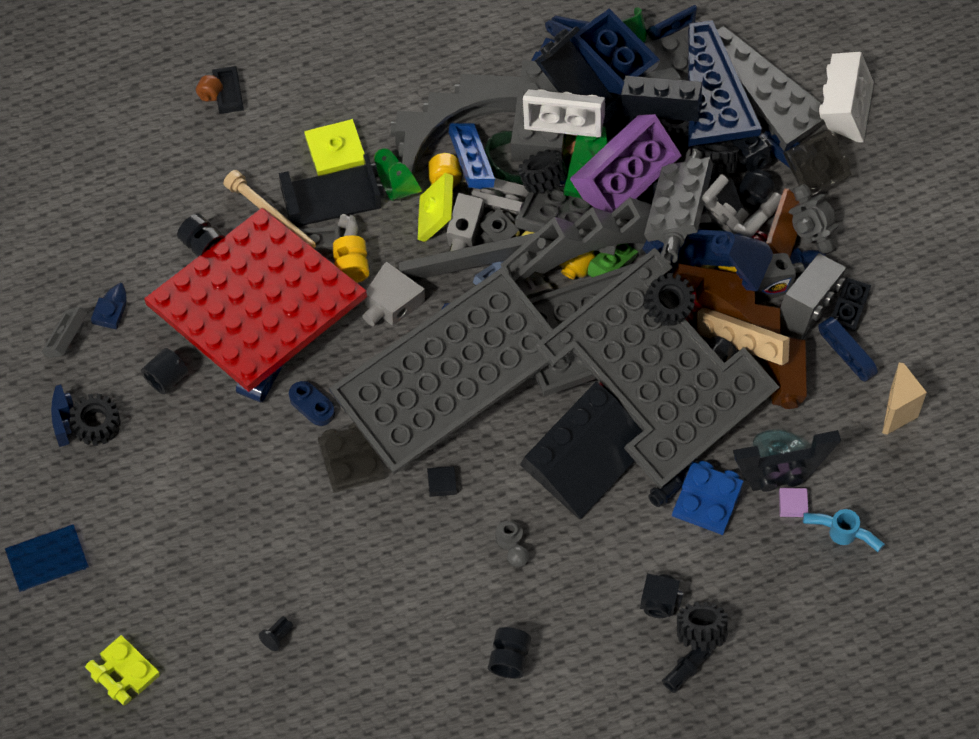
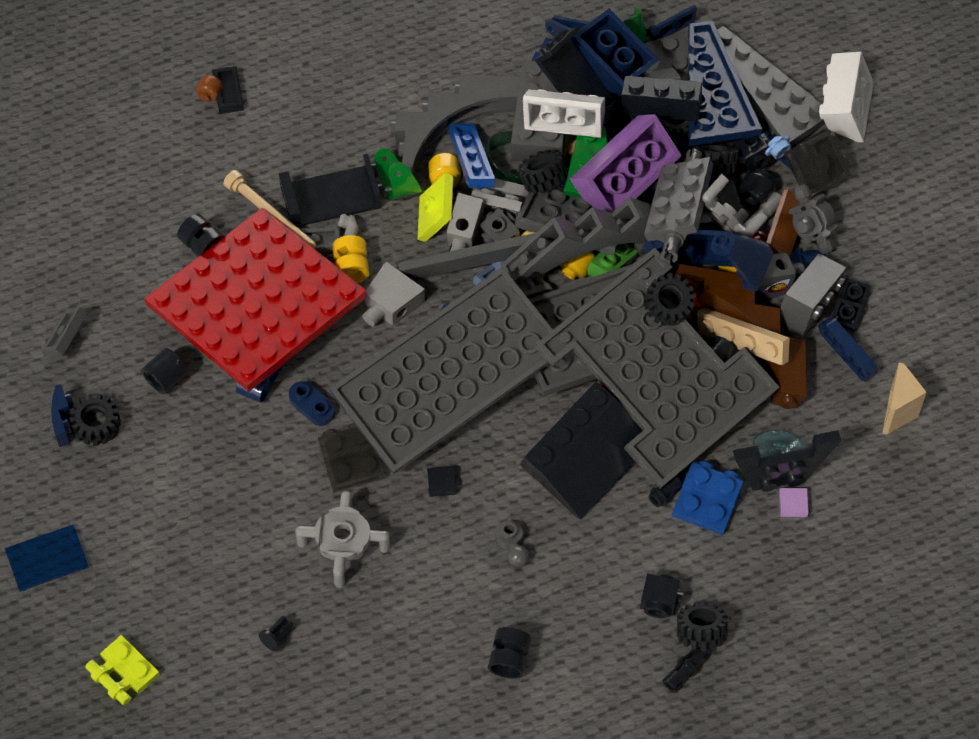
dark blue plate [91,283,127,330] -> none
neon yellow plate [304,119,364,176] -> none
dark azure piece [803,509,885,552] -> none
none -> light grey plate [295,491,390,588]
none -> light blue plate [765,136,791,159]

